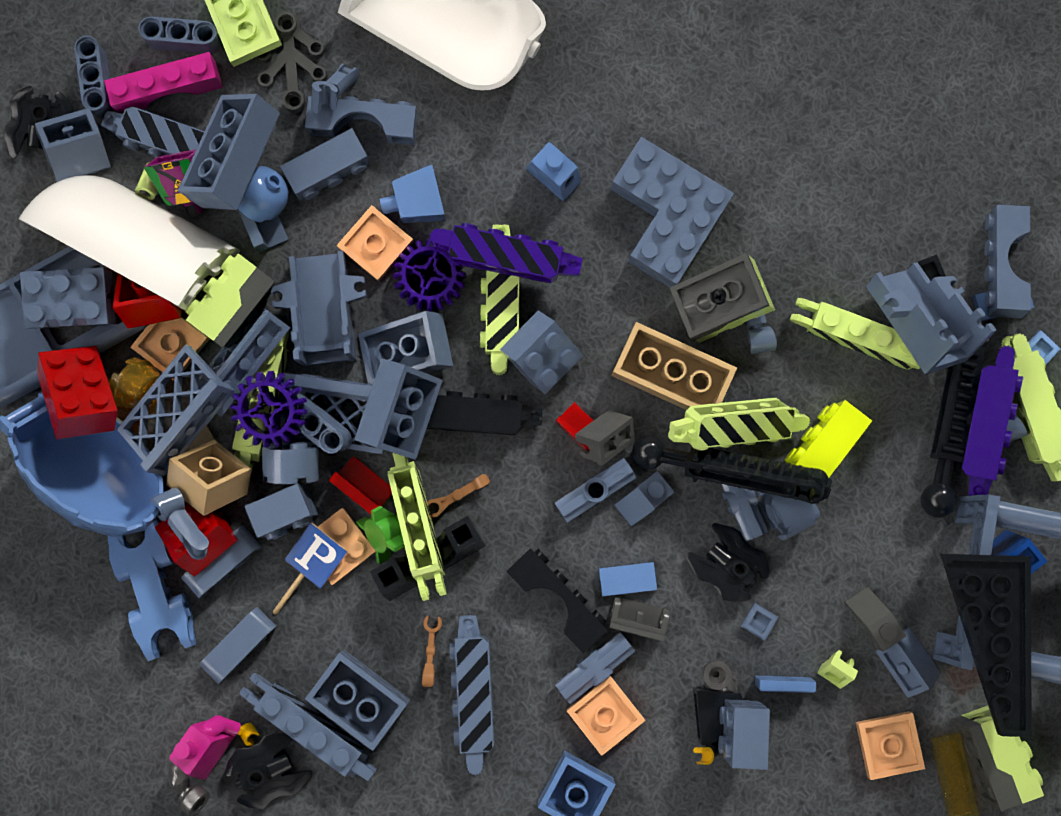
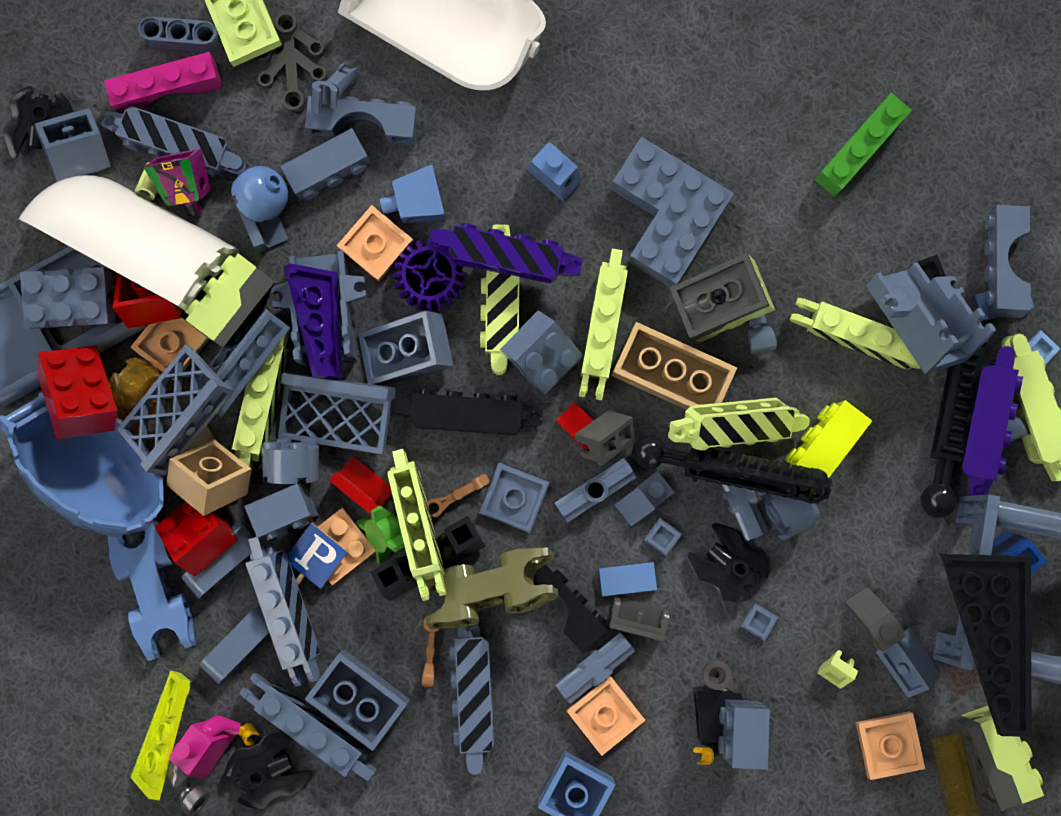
sand blue beam [74,36,114,119] -> none
sand blue piece [149,487,209,560] -> none
sand blue brick [178,94,280,210] -> none
dark purple gear [229,371,308,448] -> none
sand blue beam [276,393,352,454] -> none
sand blue brick [354,359,443,460] -> none
medium blue tile [755,676,816,693] -> none
none -> neon yellow wing [130,671,191,801]
none -> sand blue hinge [245,536,320,687]
none -> dark purple wing [284,263,343,380]
none -> olive piece [426,548,559,629]
none -> sand blue tile [479,463,550,533]
none -> yellowish green hinge [579,249,628,400]
none -> sand blue tile [644,518,682,556]
none -> bright green arch [815,93,912,197]

